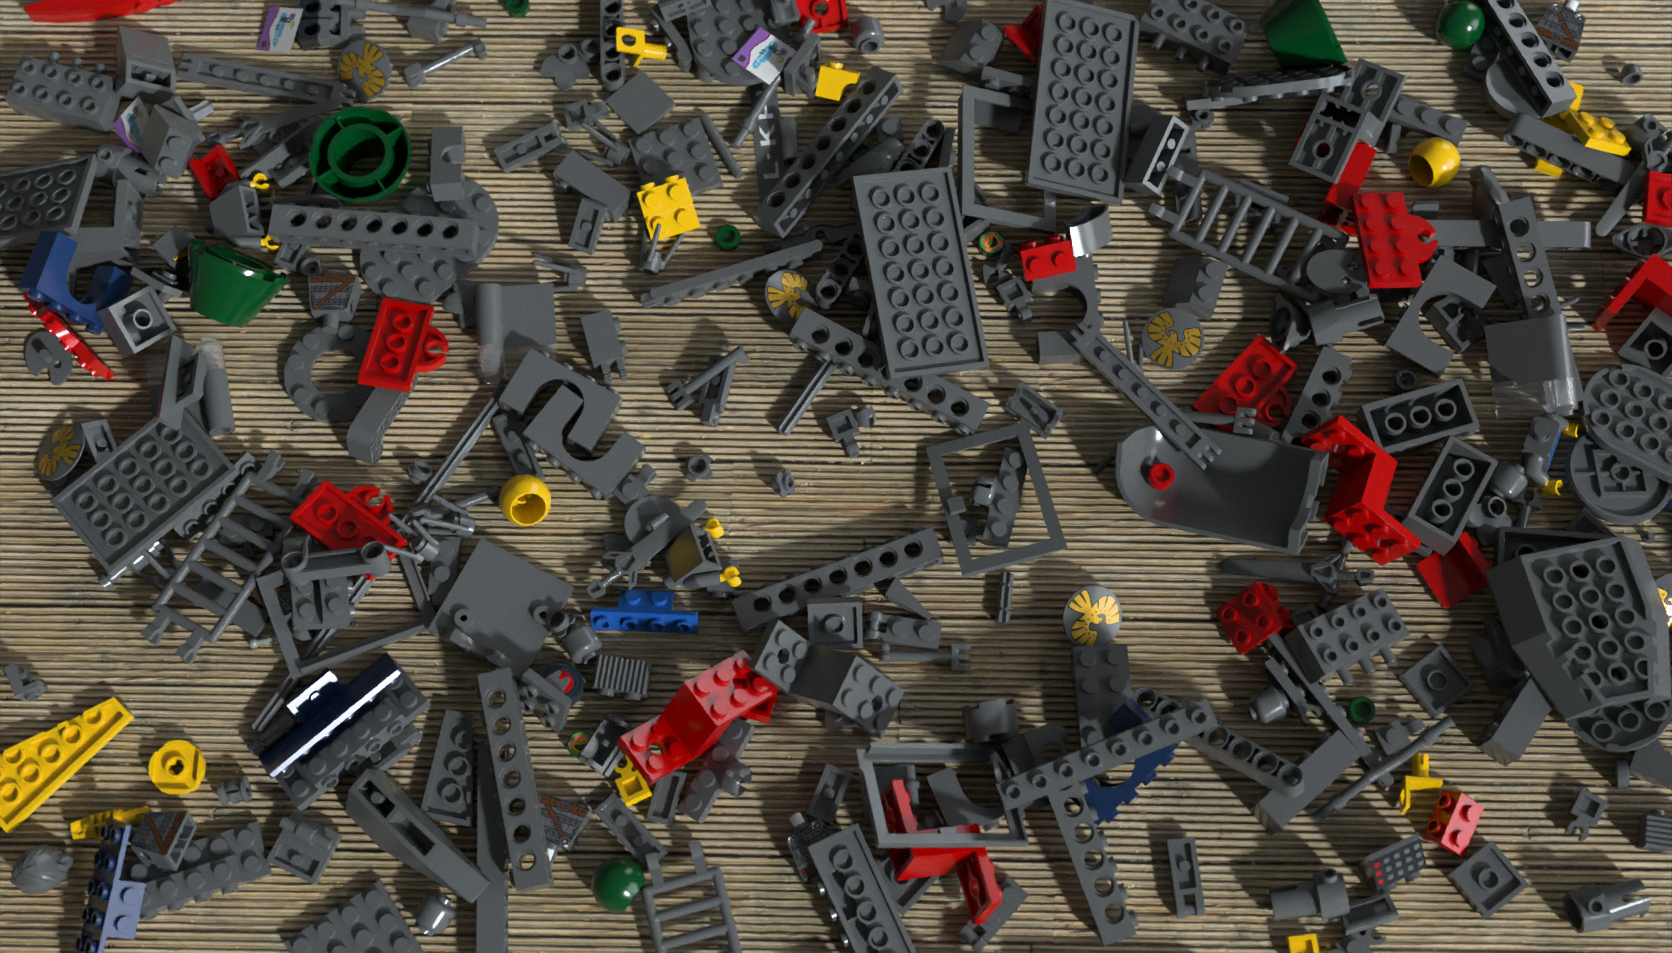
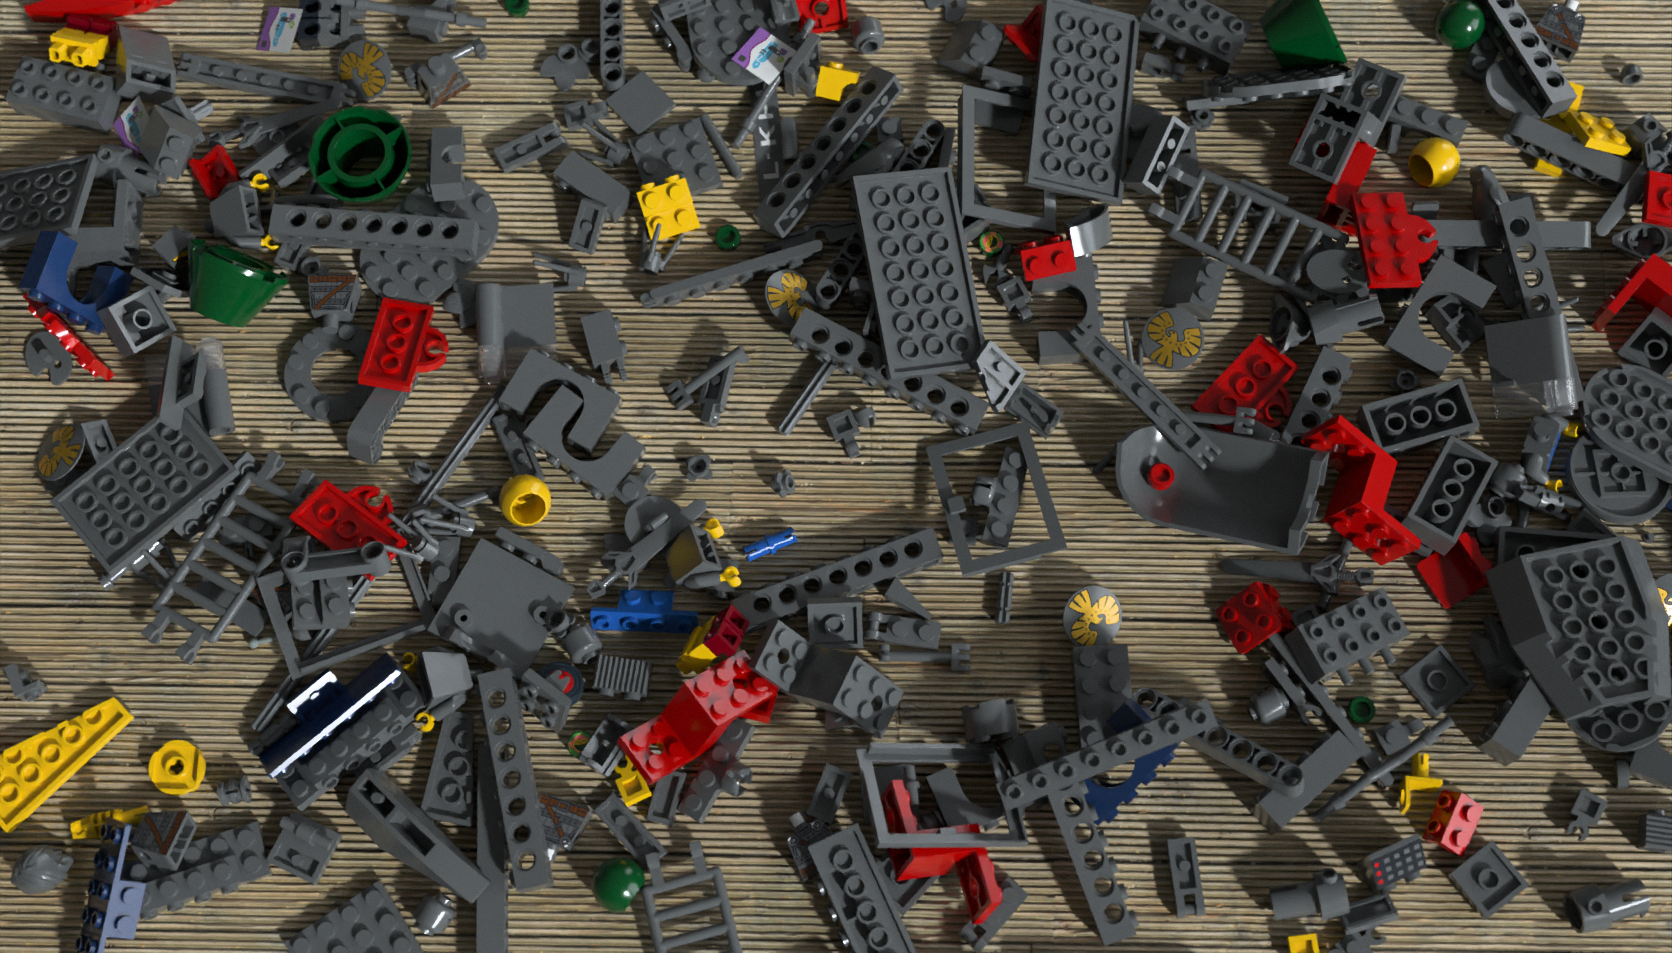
yellow bracket [616,27,667,68] -> none
none -> yellow hips [49,13,117,67]
none -> dark grey torso [402,646,483,732]
none -> dark grey torso [417,52,472,109]
none -> dark grey hinge [495,527,564,577]
none -> hips [676,604,750,675]
none -> blue pin [742,526,797,562]
none -> wing [972,340,1027,413]
none -> dark grey plate [1140,52,1186,82]
none -> dark grey hinge [1514,483,1582,522]

